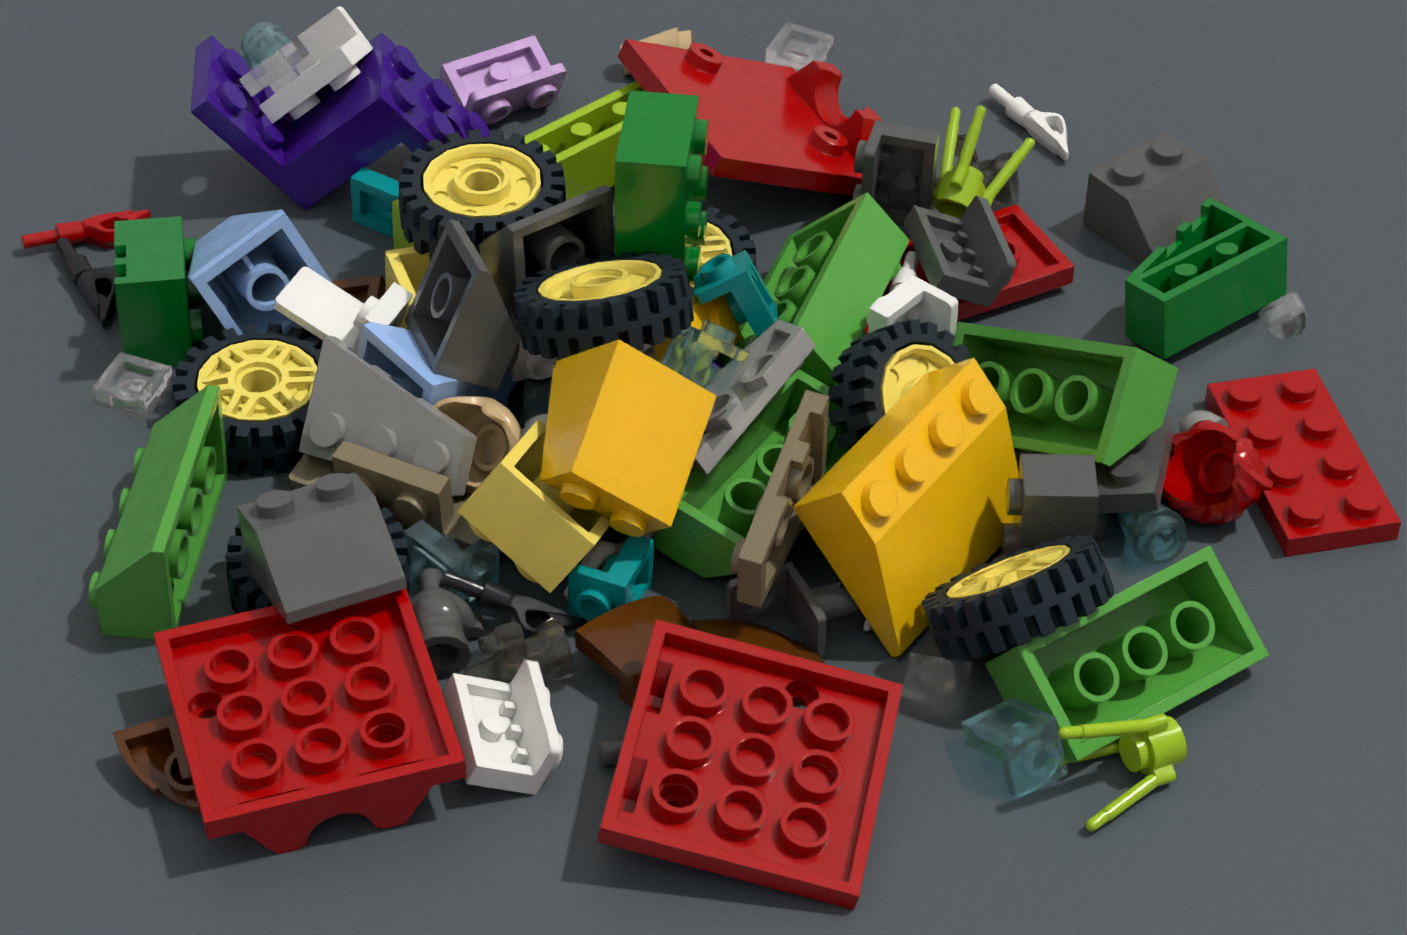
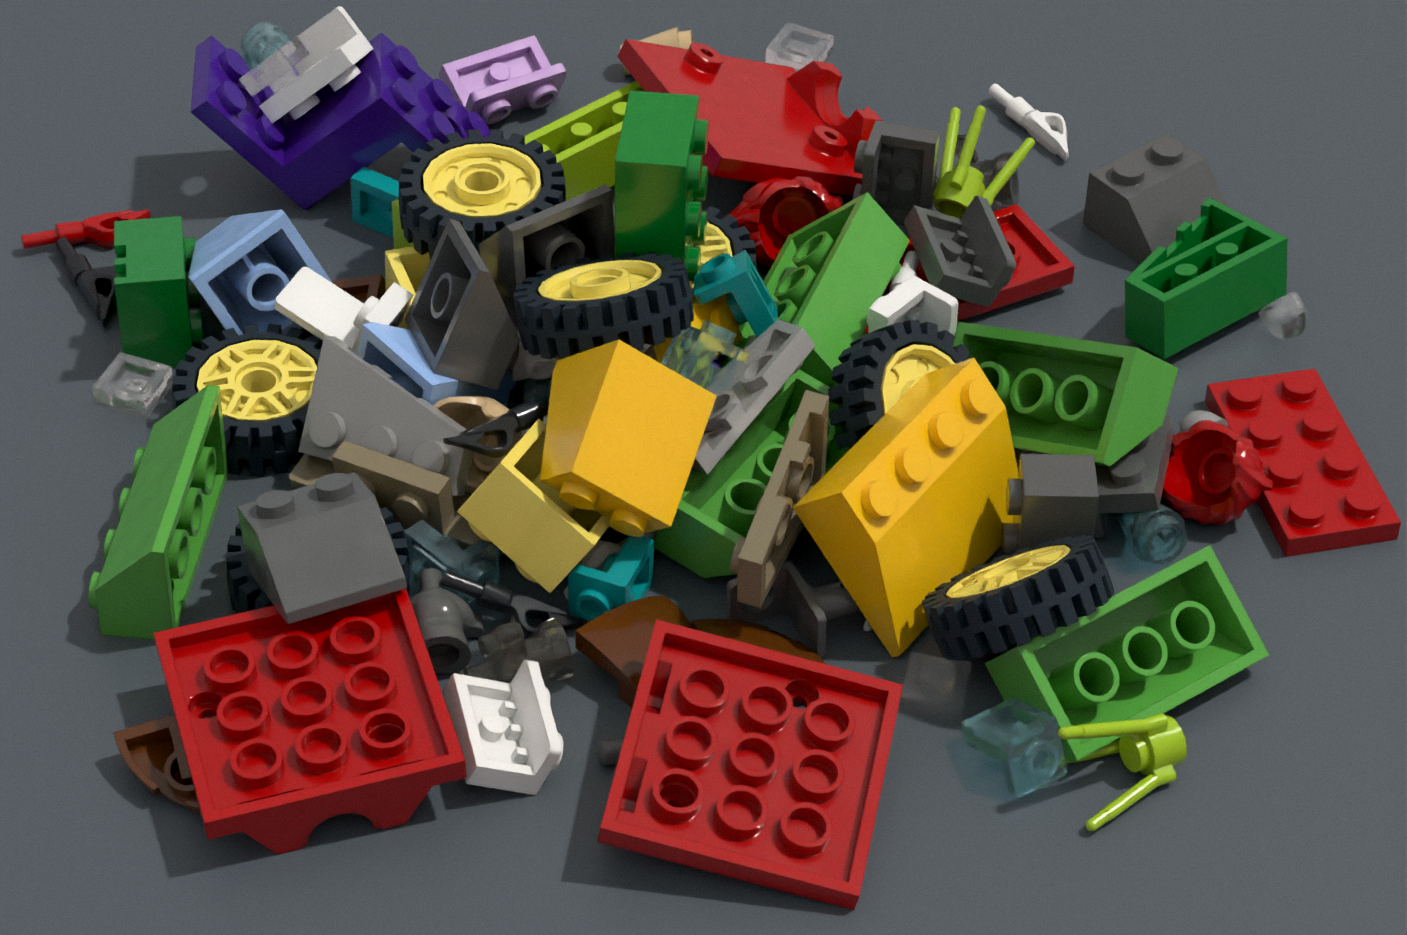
none -> black hand [443,398,549,458]
none -> red hair [725,176,843,267]

